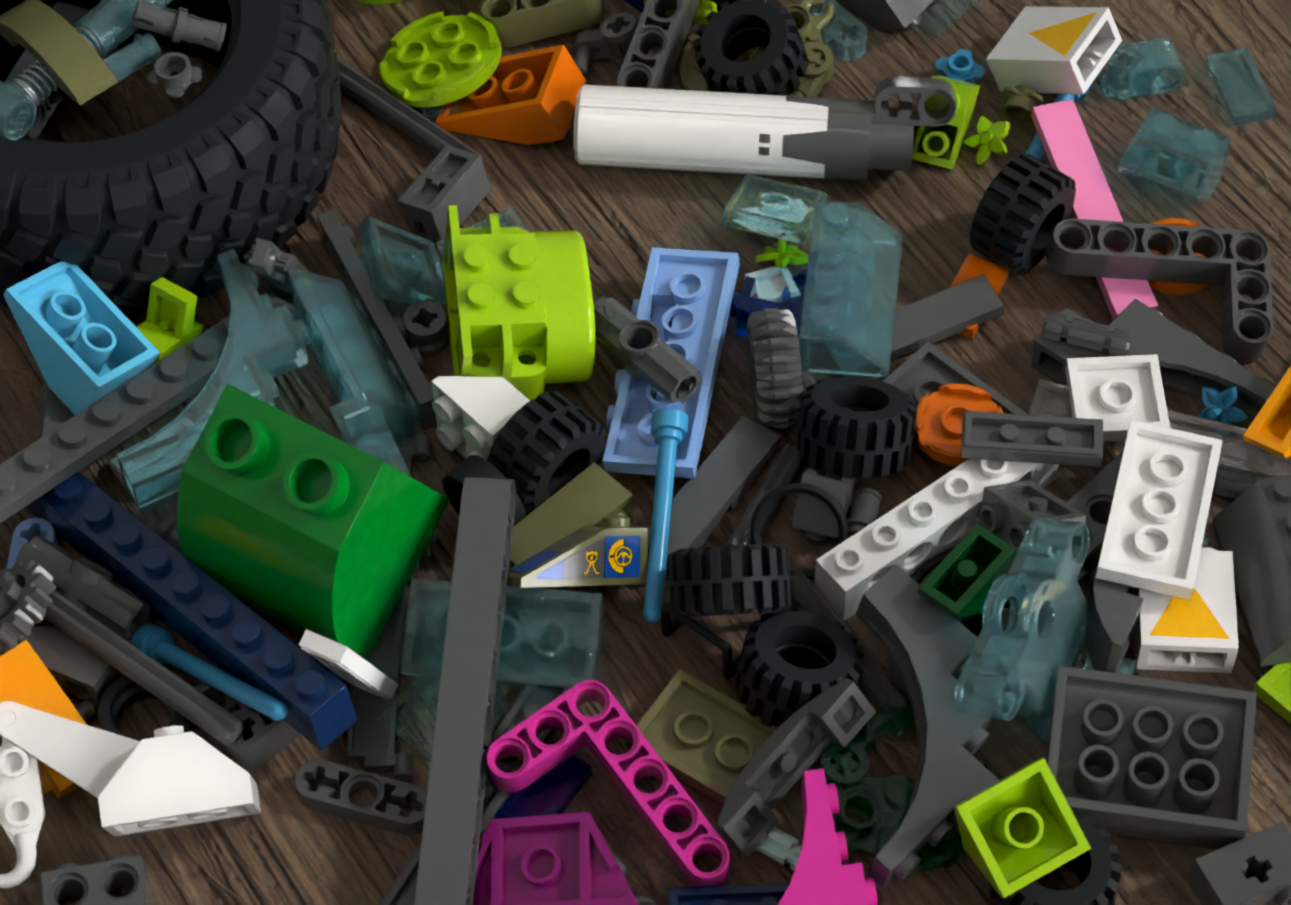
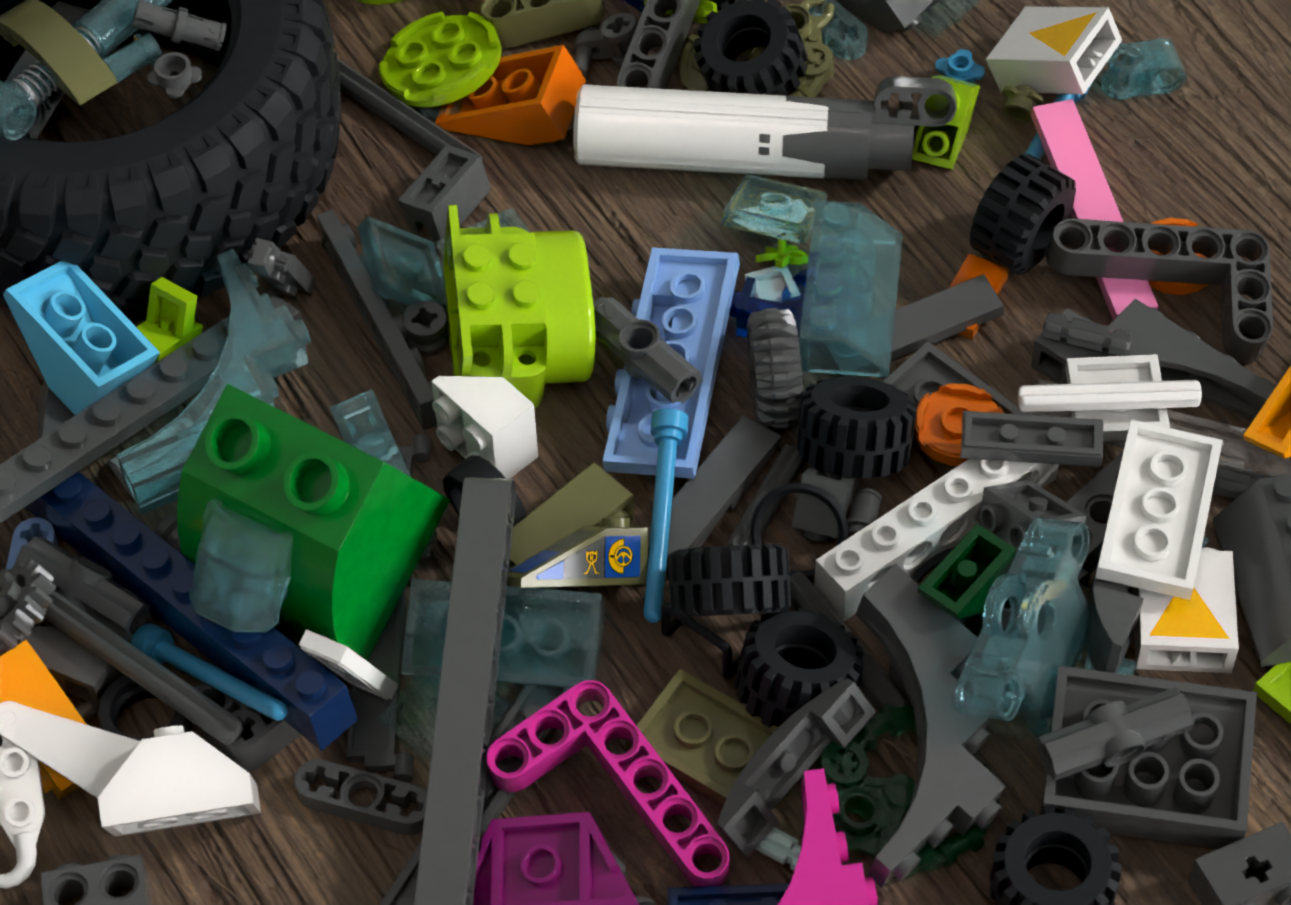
clear light blue slope [288,269,418,454] -> none
black tyre [487,391,607,515] -> none
clear blue tile [495,743,592,819] -> none
lime slope [954,757,1091,898] -> none
lime plant [963,115,1010,166] -> none
clear light blue slope [1117,107,1232,202] -> none
dark azure plant [1197,386,1249,438] -> none
clear light blue tile [1206,48,1277,126] -> none
none -> clear light blue slope [189,498,294,632]
none -> white axle [1018,380,1202,413]
none -> dark grey piece [1037,687,1194,781]

